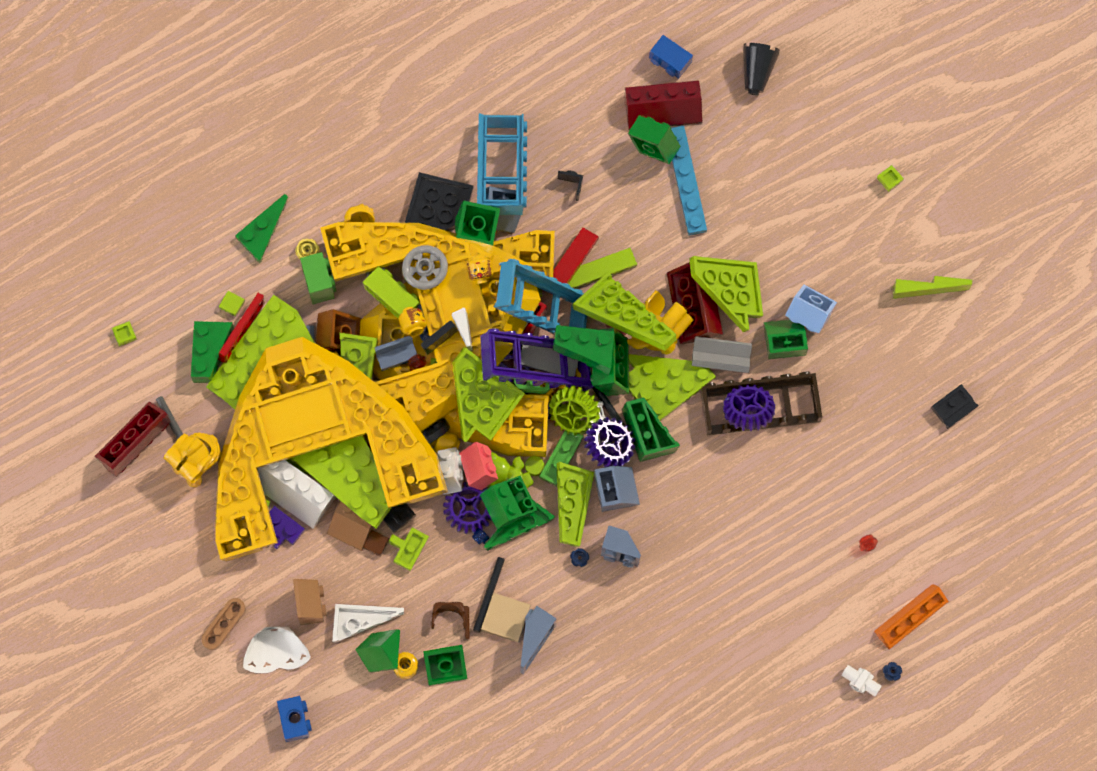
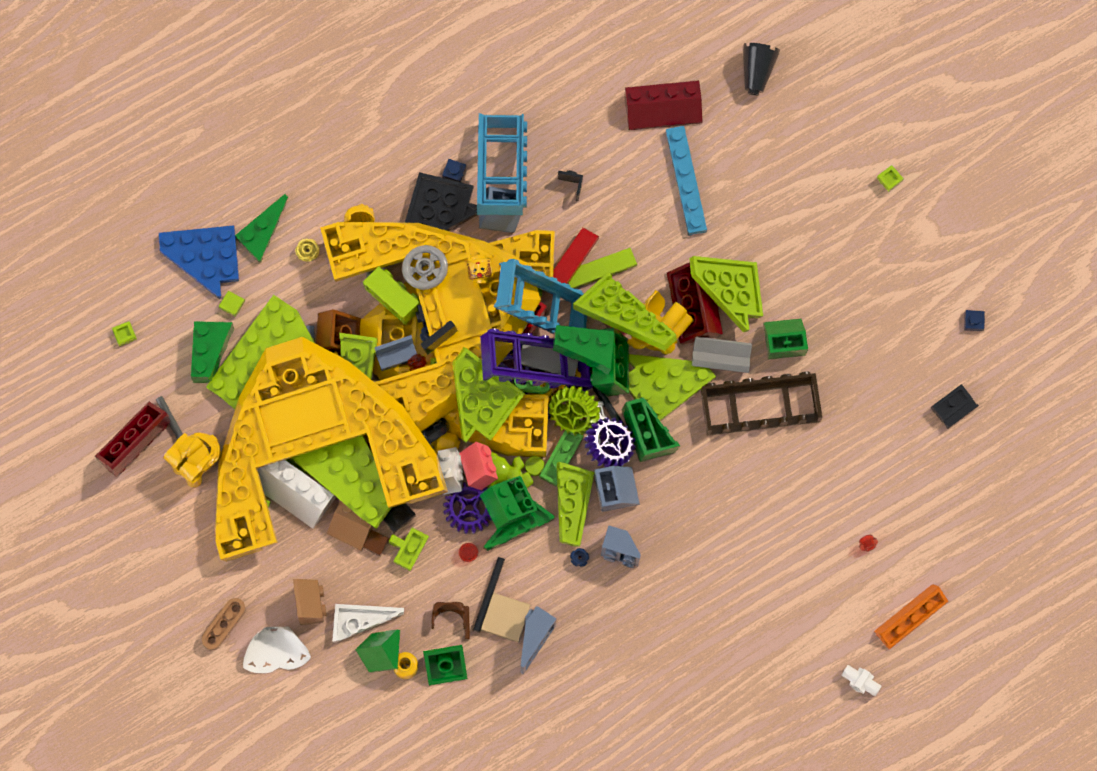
red tile [219,292,265,363] -> none
dark purple hinge [269,506,305,549] -> none
blue brick [277,696,312,743] -> none
bright green brick [300,252,337,305] -> none
yellow head [398,307,426,337] -> none
white slope [452,308,473,352] -> none
green slope [455,201,500,246] -> none
clear blue plate [472,528,489,545] -> none
green brick [628,115,681,164] -> none
blue brick [649,35,693,79] -> none
dark purple gear [723,384,775,431] -> none
light blue brick [785,285,837,333] -> none
dark blue plate [883,662,902,681] -> none
lime slope [893,276,972,299] -> none
none -> blue wing [159,225,239,299]
none -> dark blue plate [442,159,466,182]
none -> clear red plate [459,543,478,562]
none -> dark blue plate [964,310,985,331]

